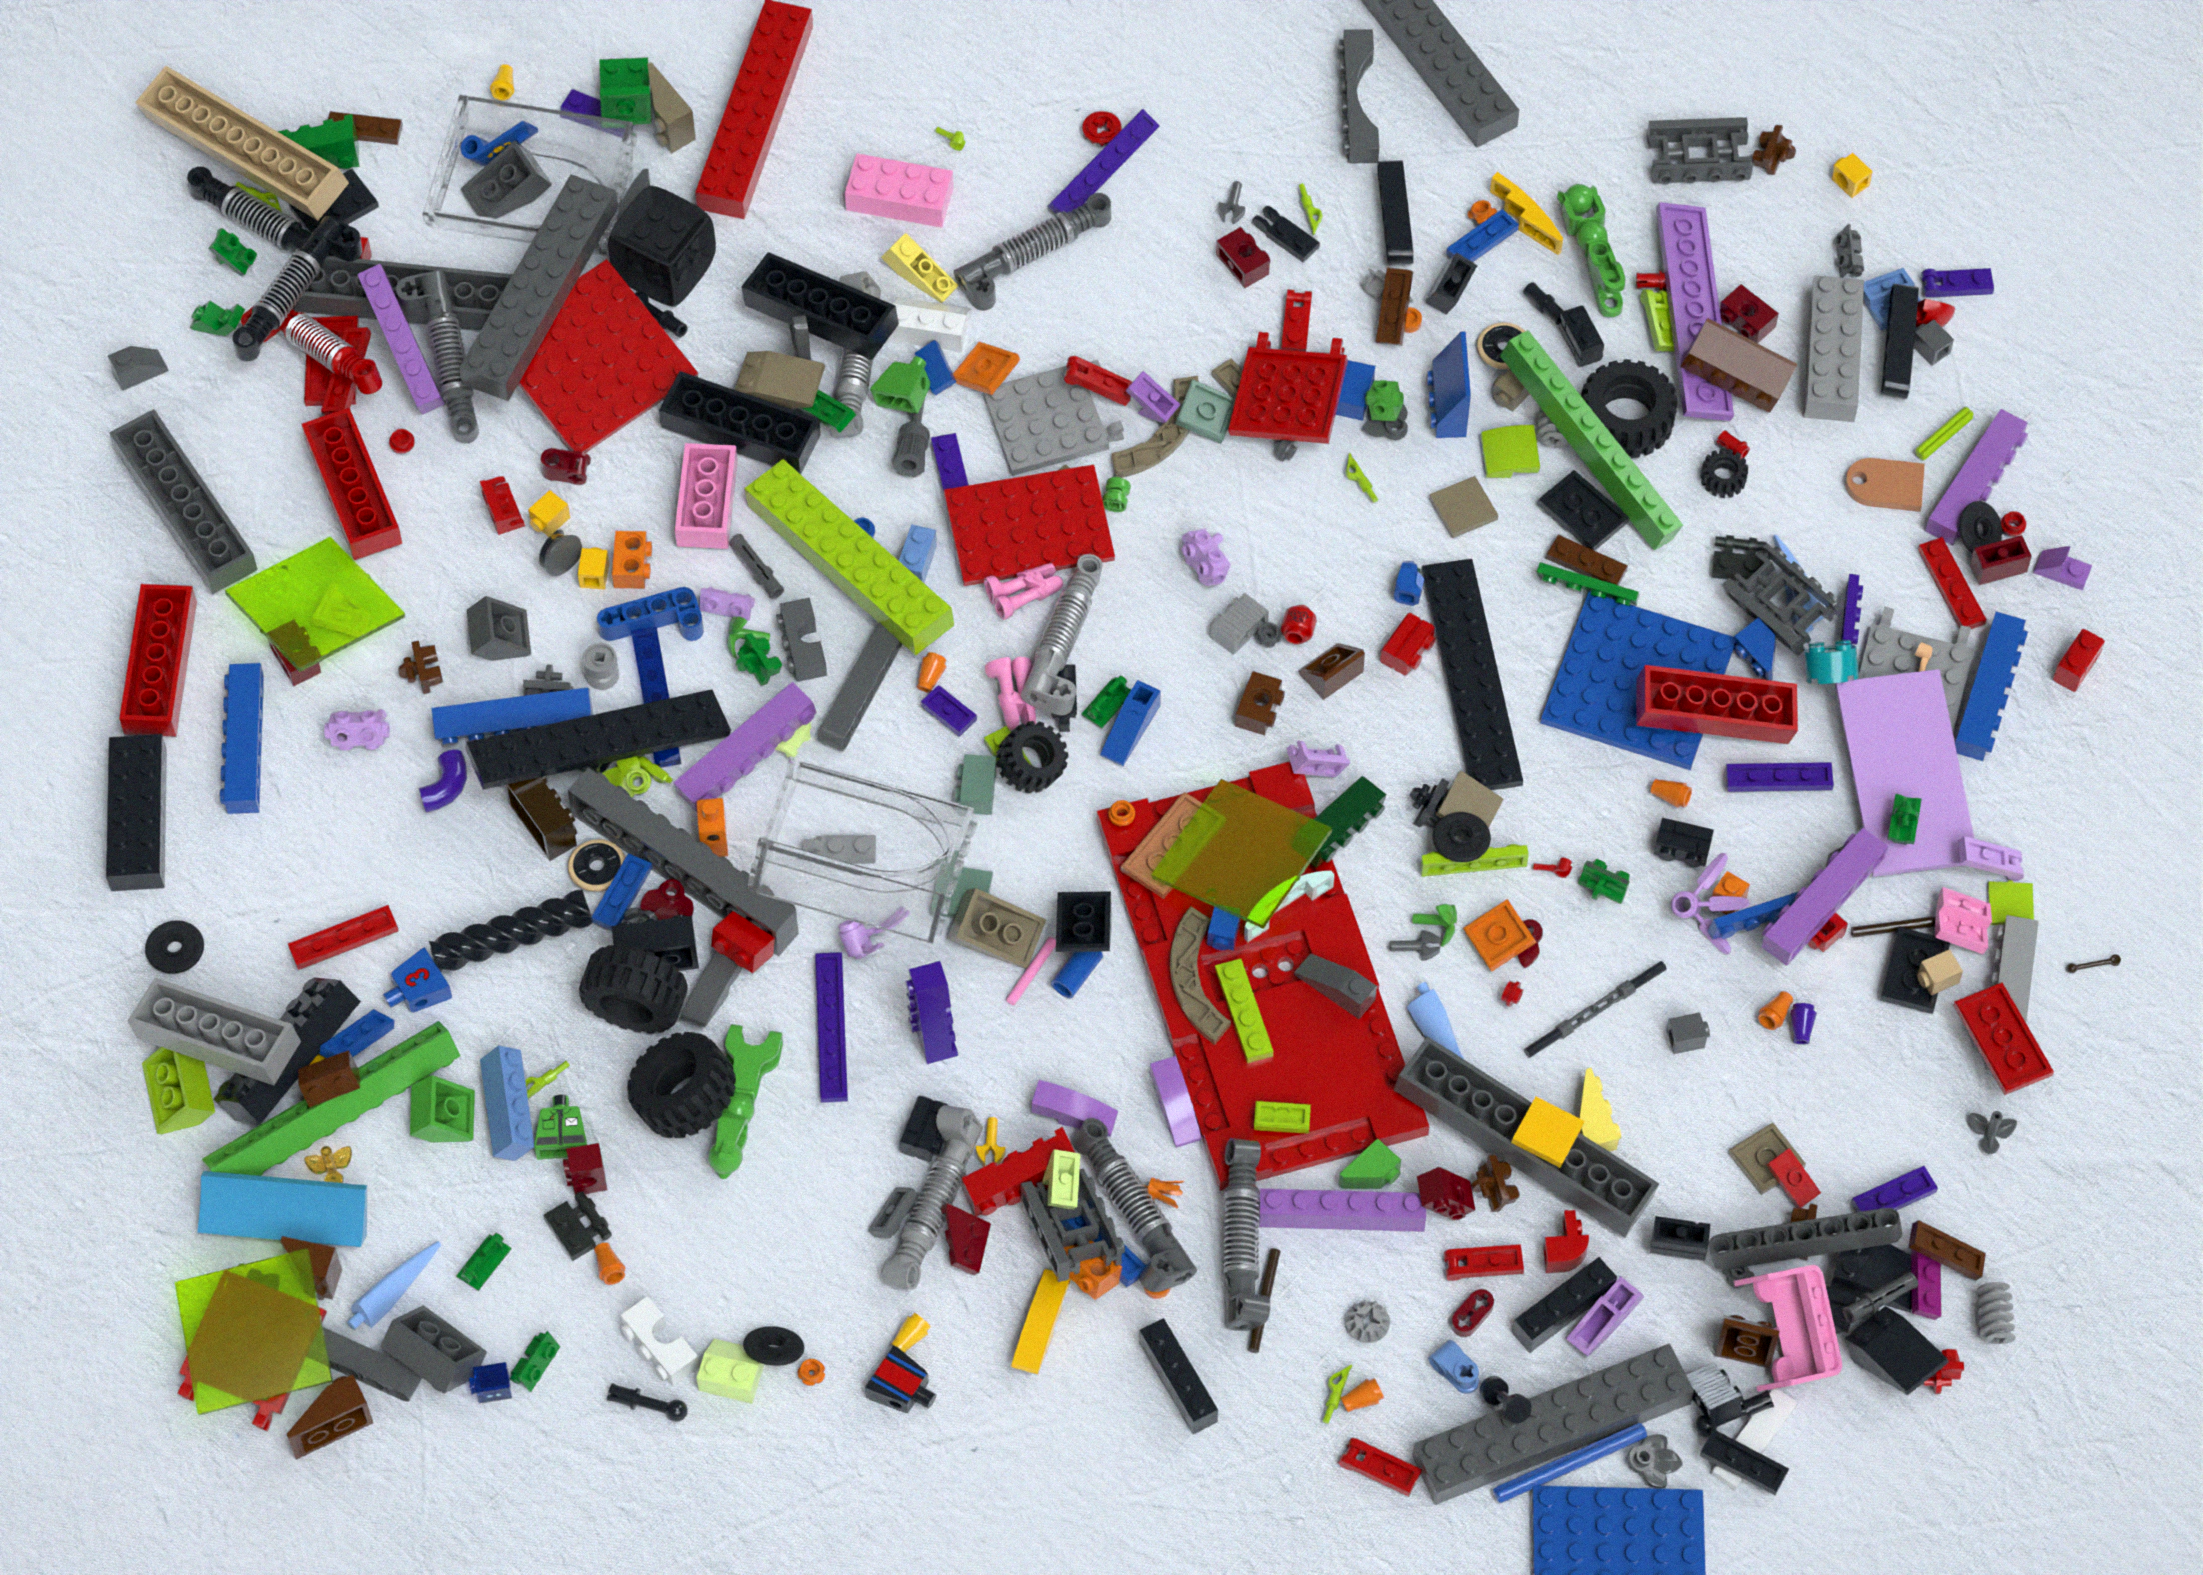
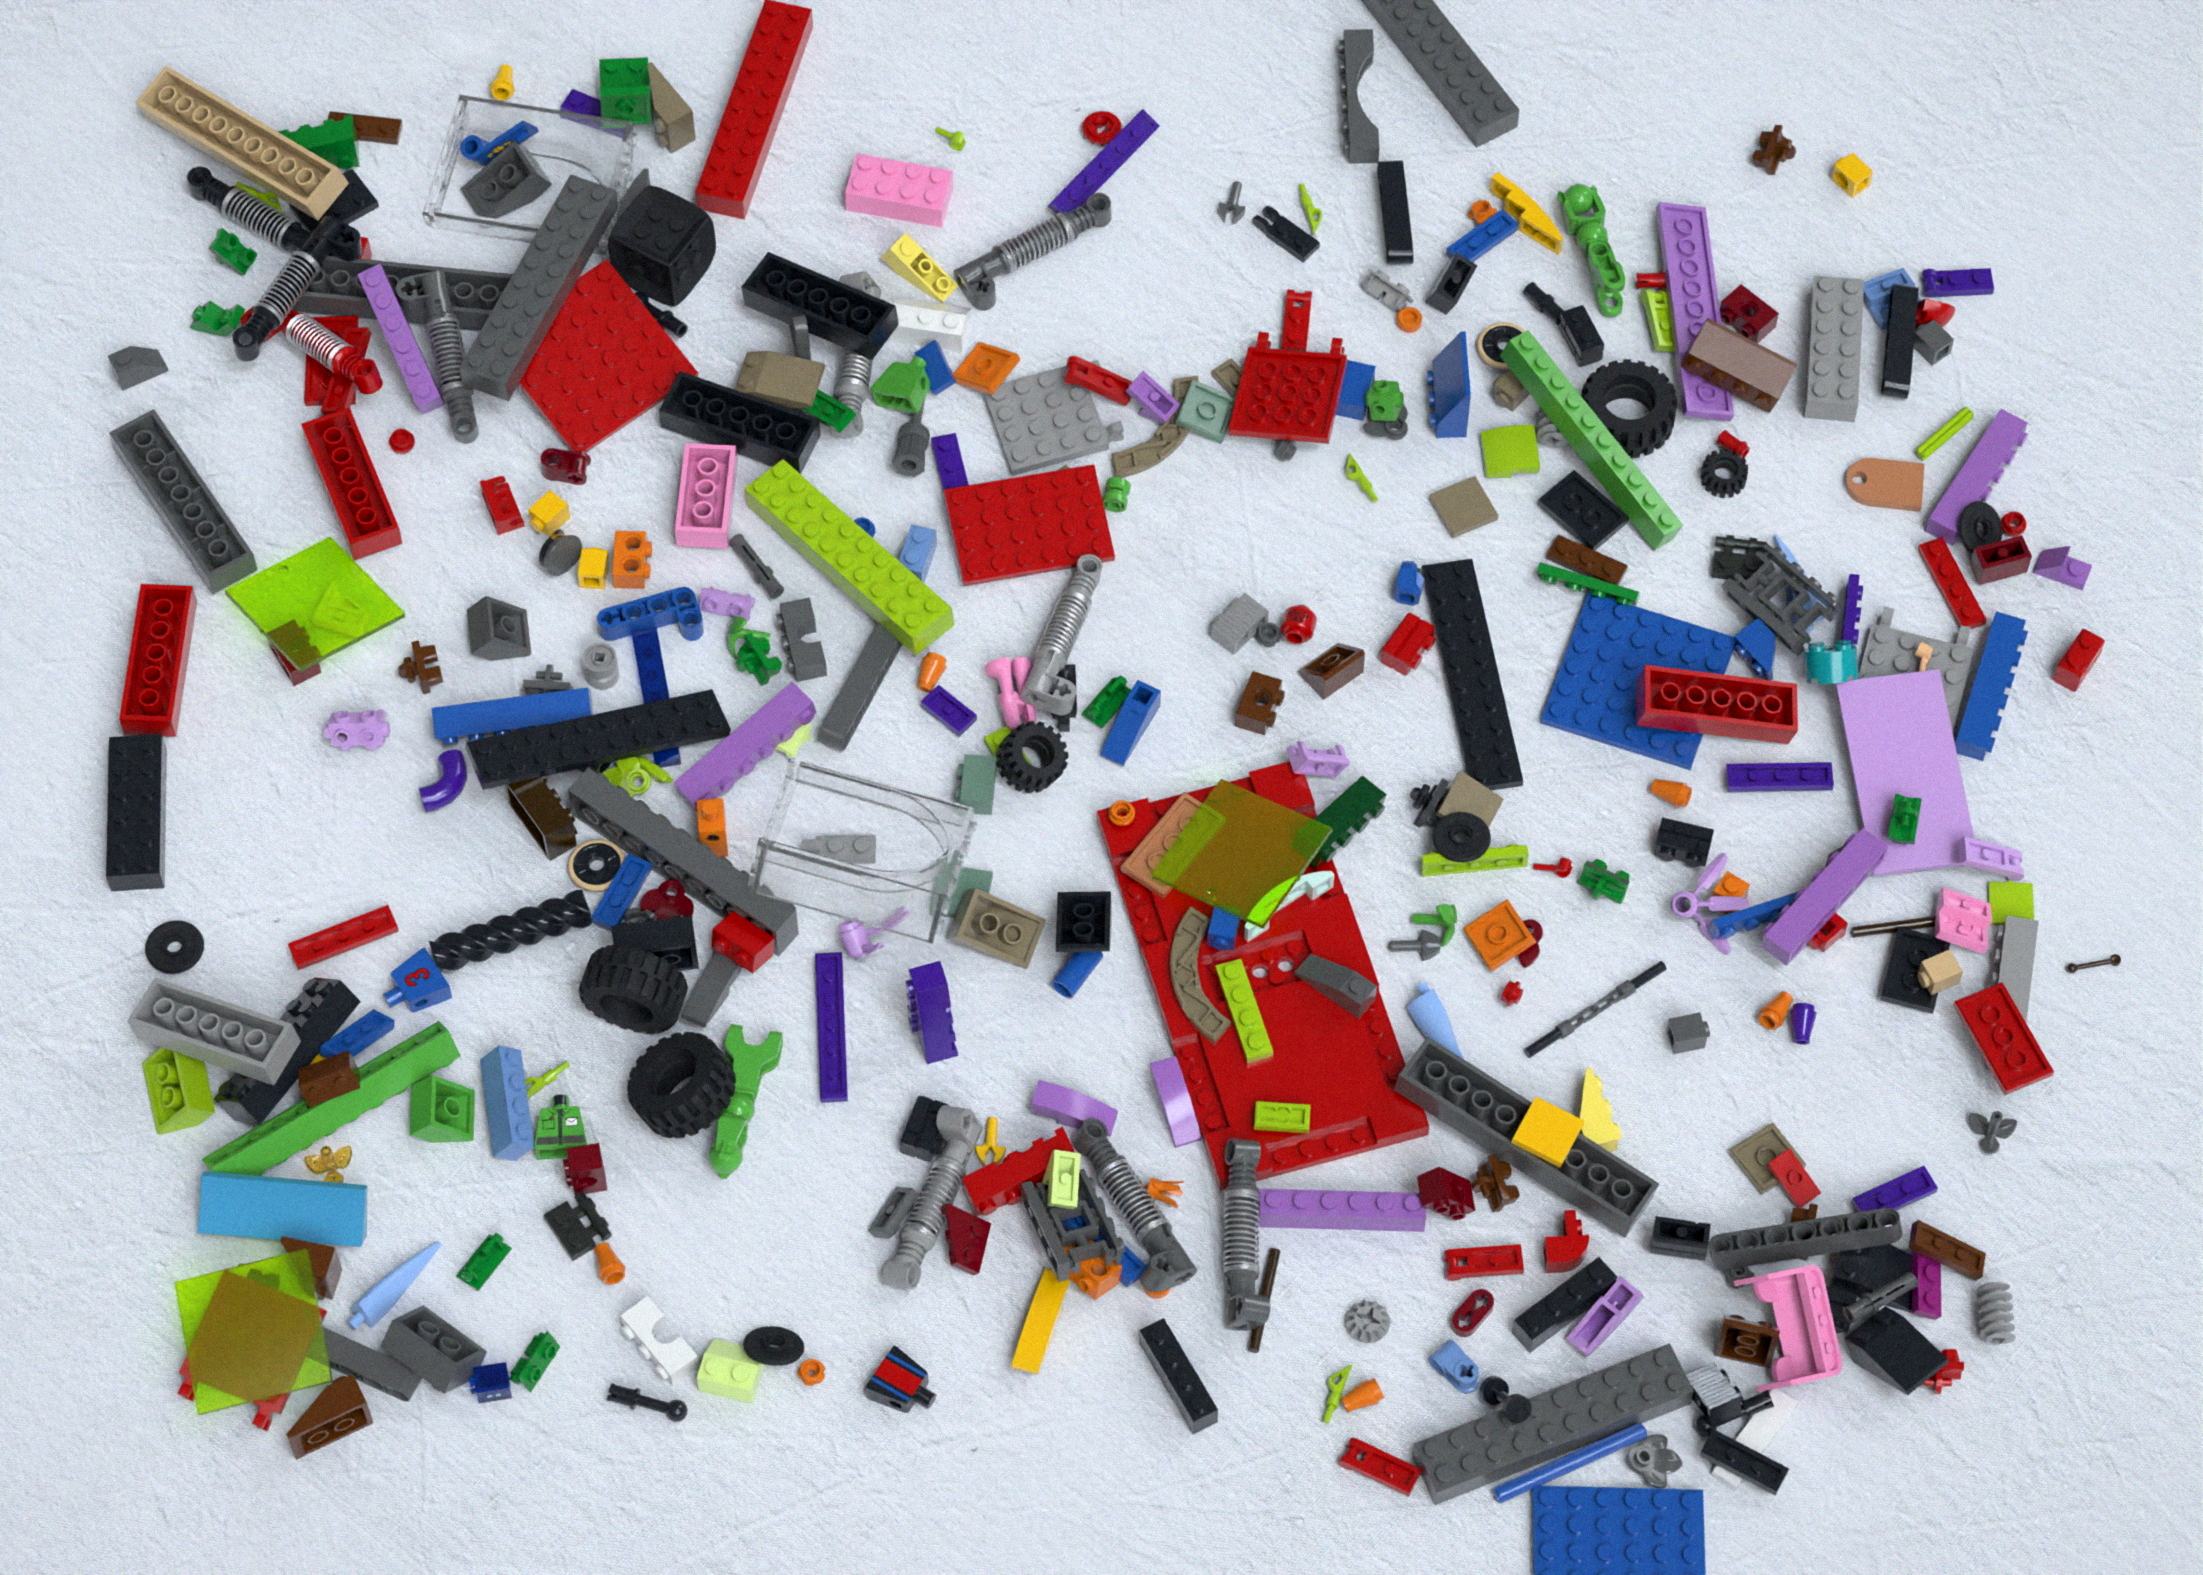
blue brick [220,663,264,814] -> none
yellow cone [891,1312,931,1353] -> none
bright pink piece [984,563,1063,620] -> none
bright pink bar [1006,937,1056,1005] -> none
lavender brick [1181,529,1231,586] -> none
dark red brick [1216,227,1271,288] -> none
bright green slope [1338,1139,1401,1189] -> none
reddish brown plate [1376,267,1413,346] -> none
dark grey fence [1647,117,1753,184] -> none
dark grey hinge [1835,224,1864,278] -> none

